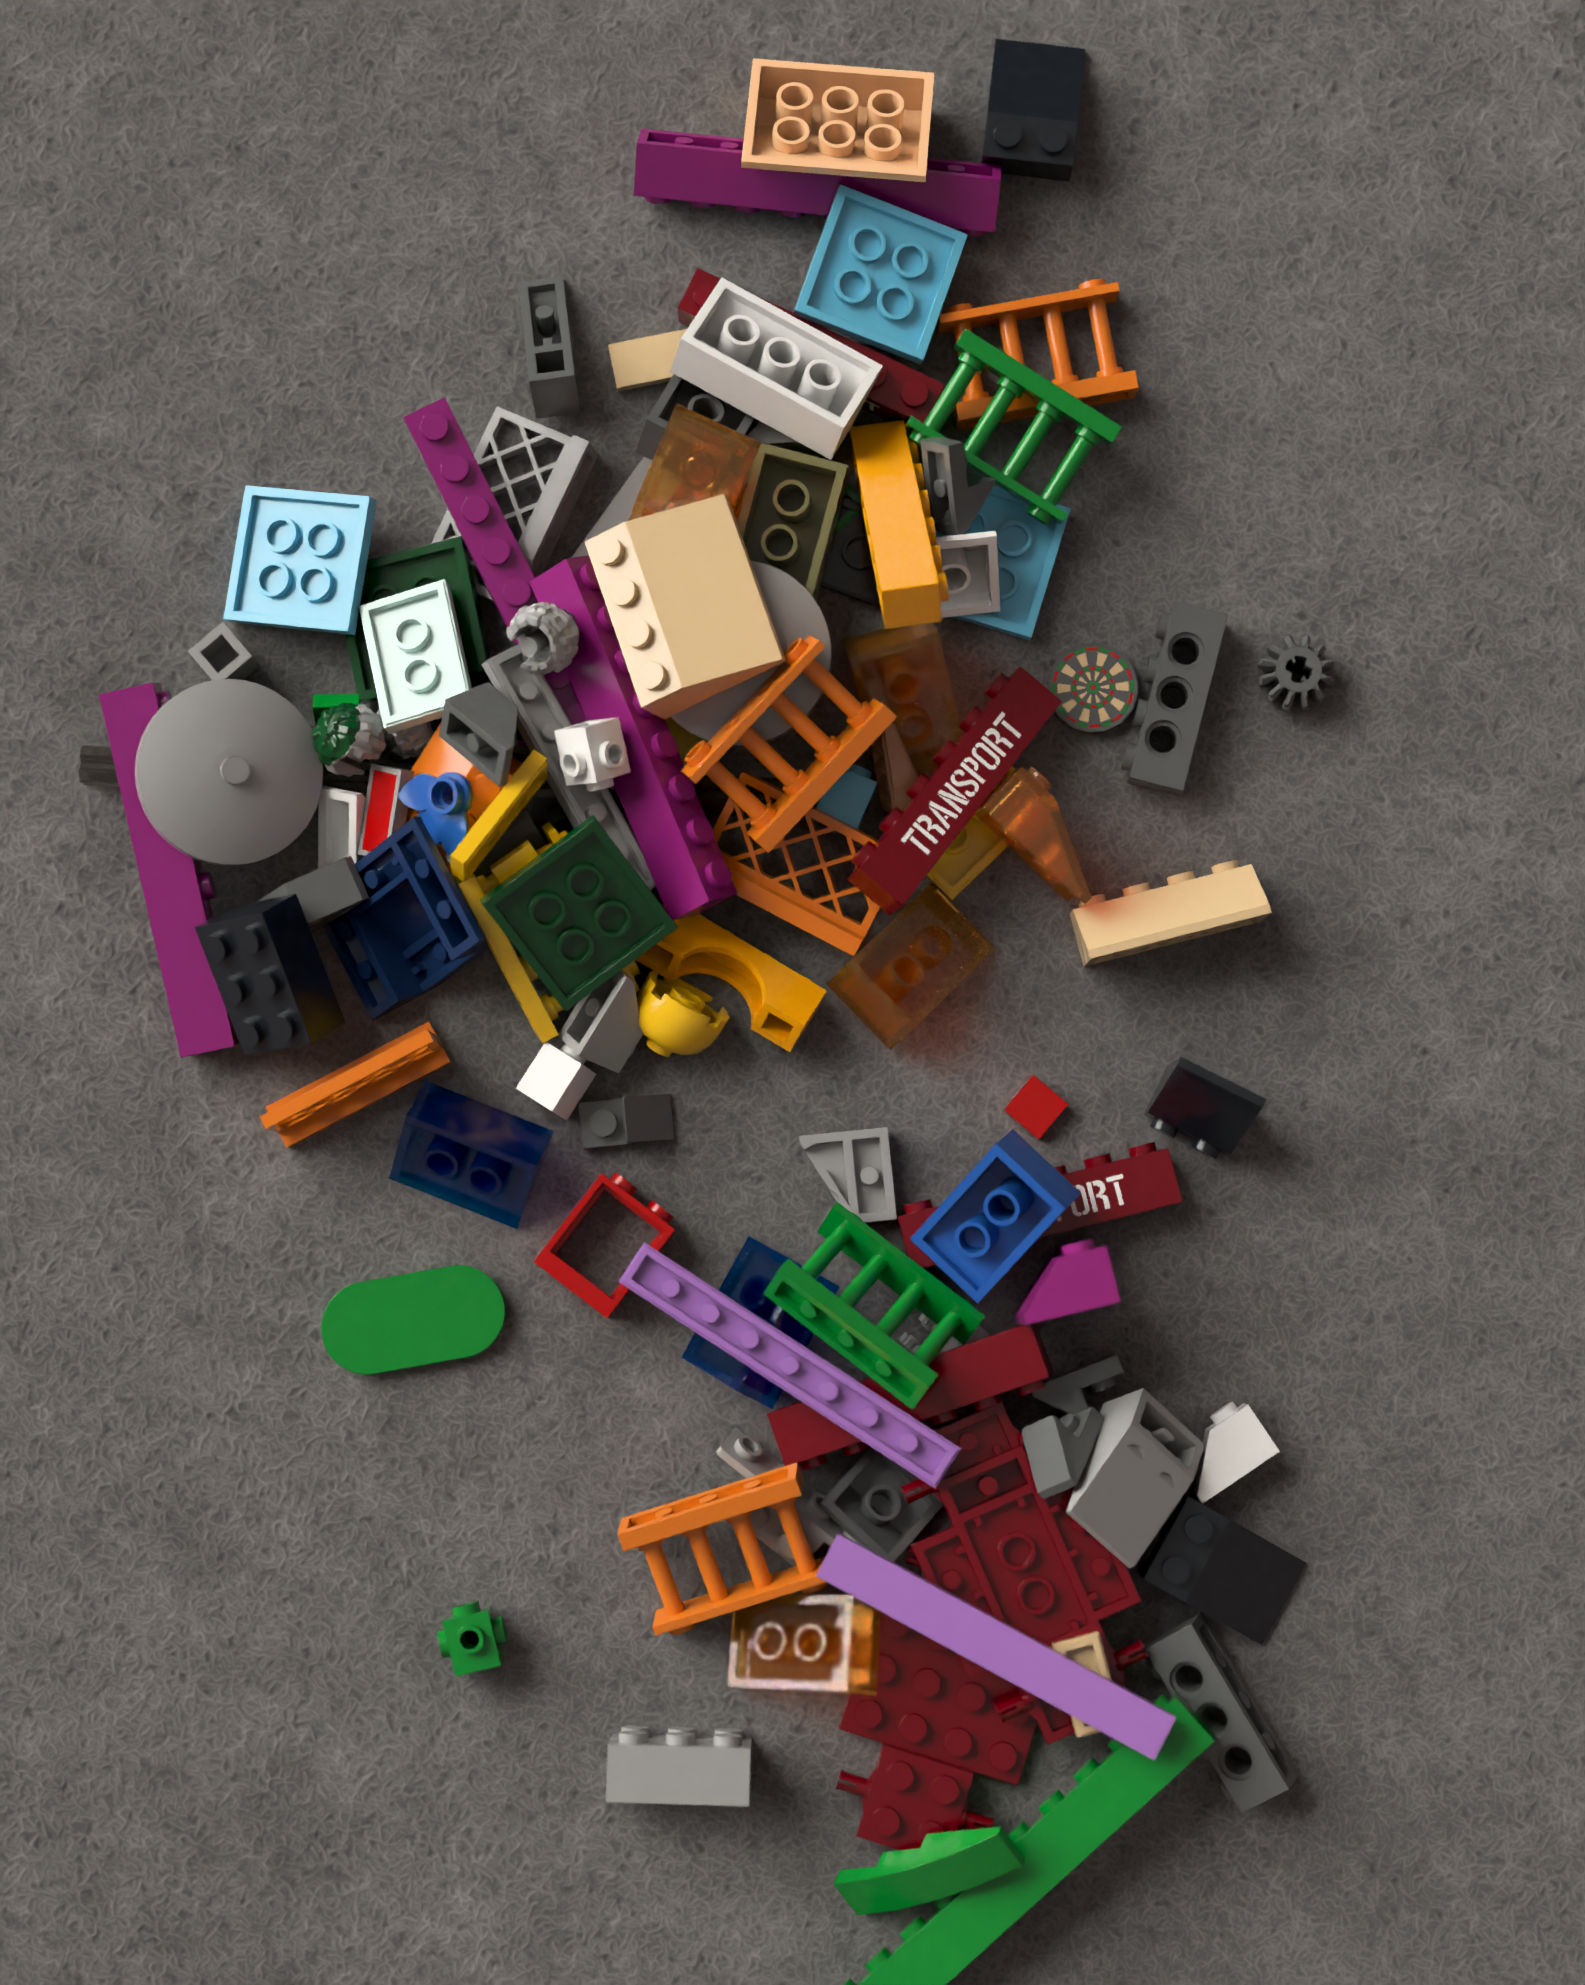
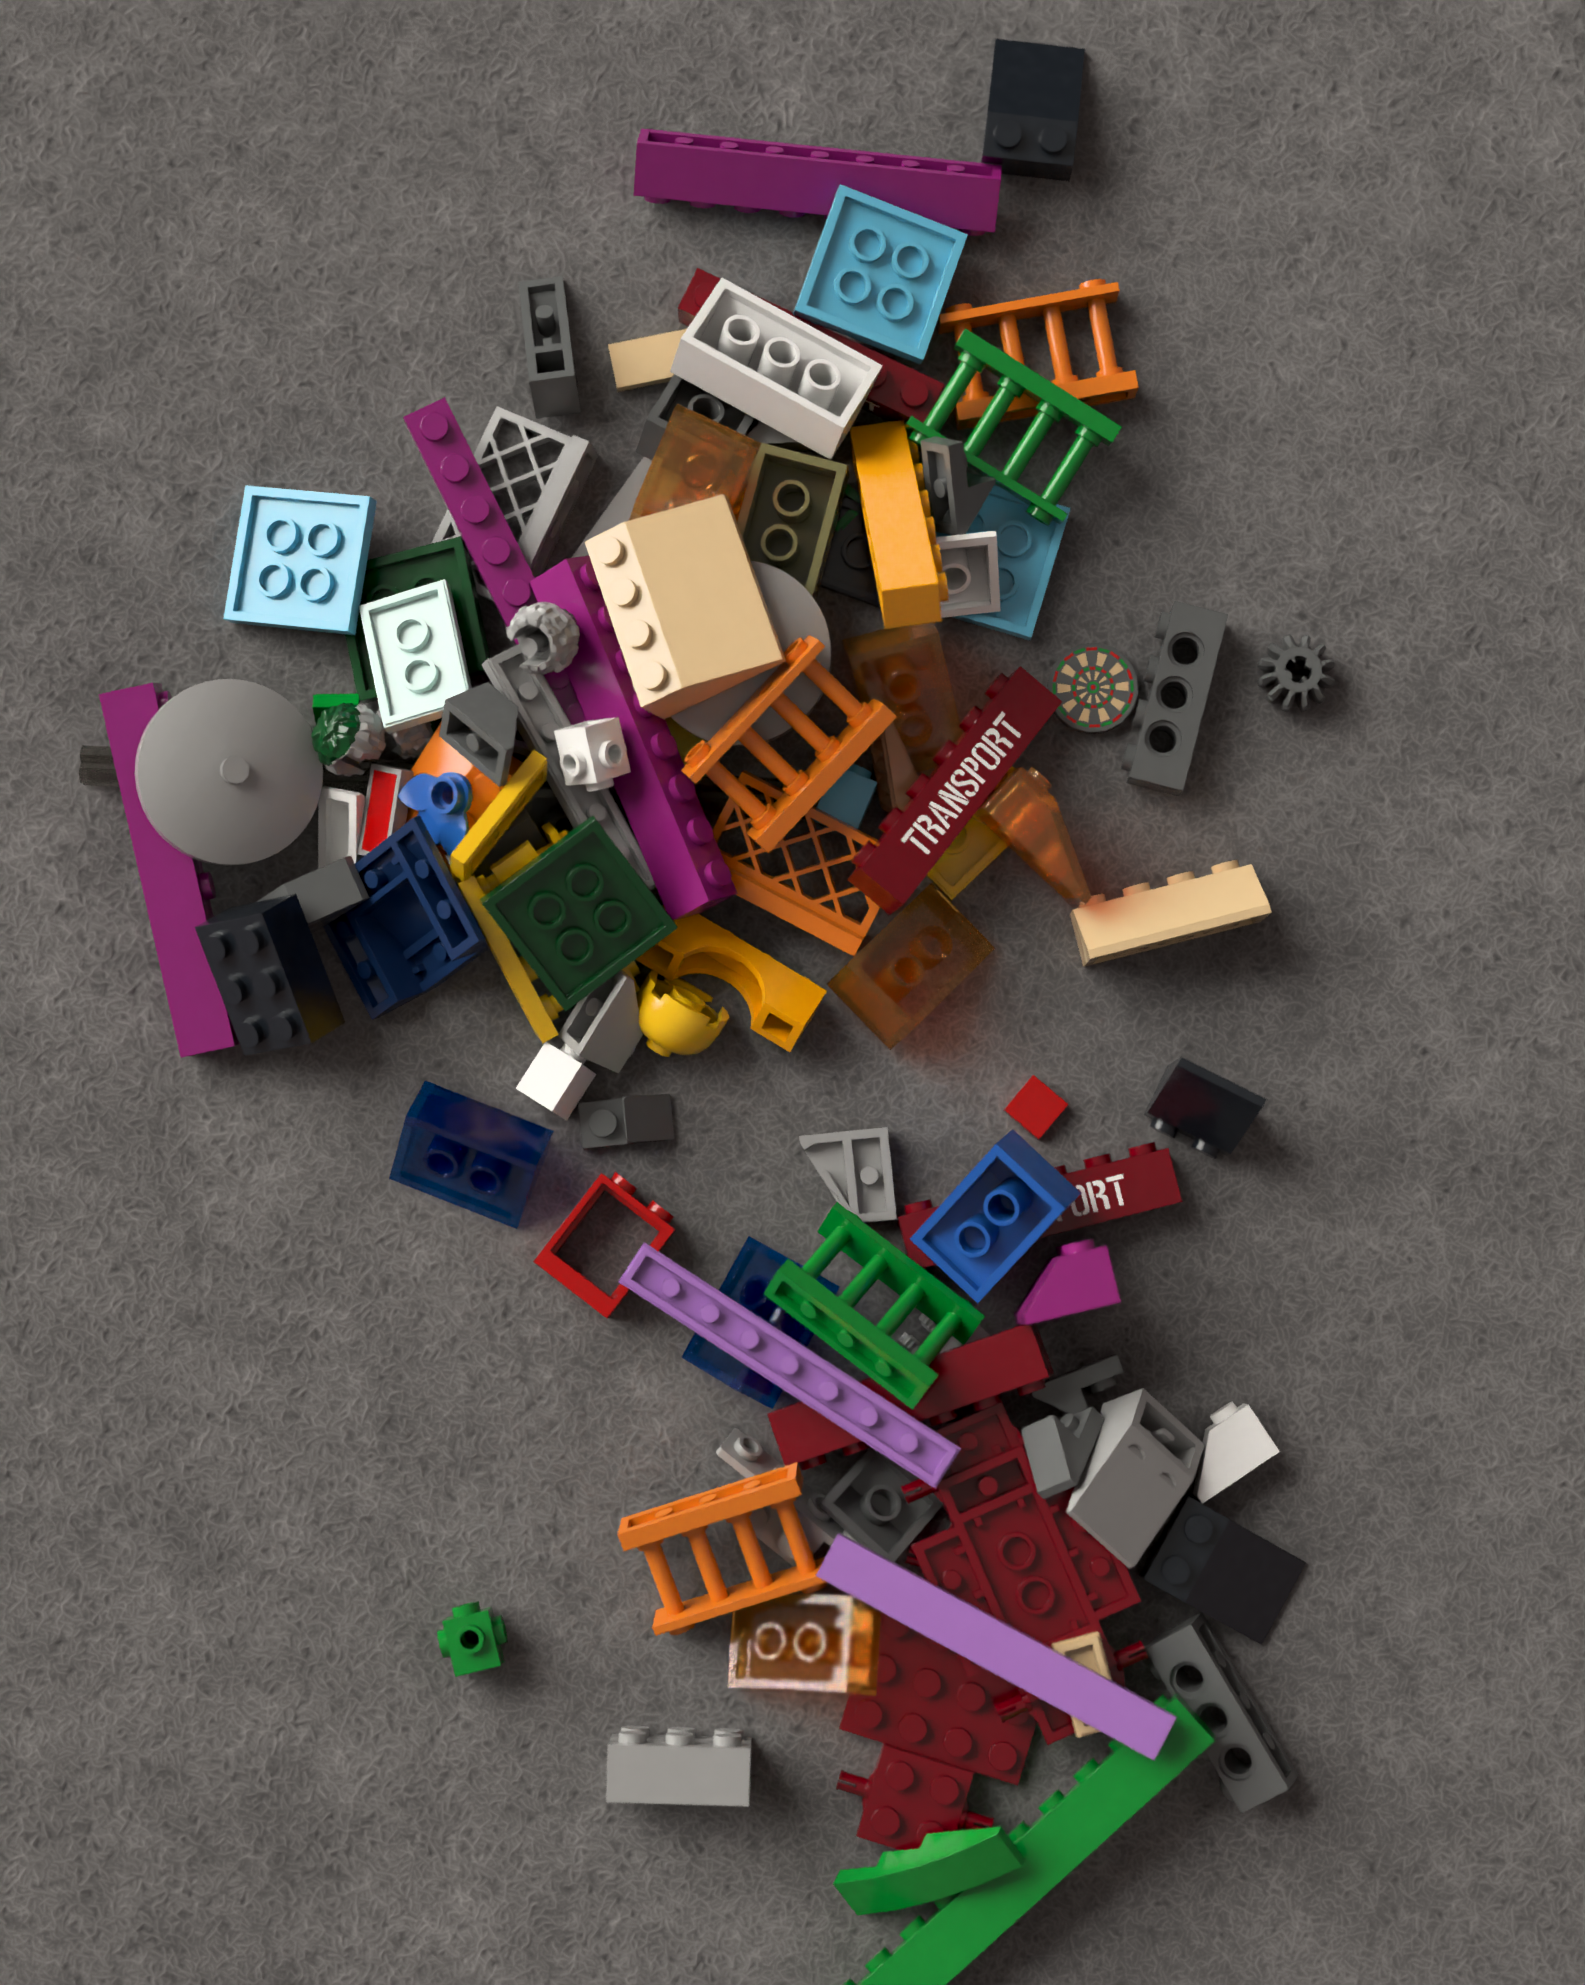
light grey brick [188,622,260,680] -> none
orange fence [260,1022,452,1148] -> none
green tile [321,1265,506,1374] -> none
light nougat slope [741,58,934,182] -> none

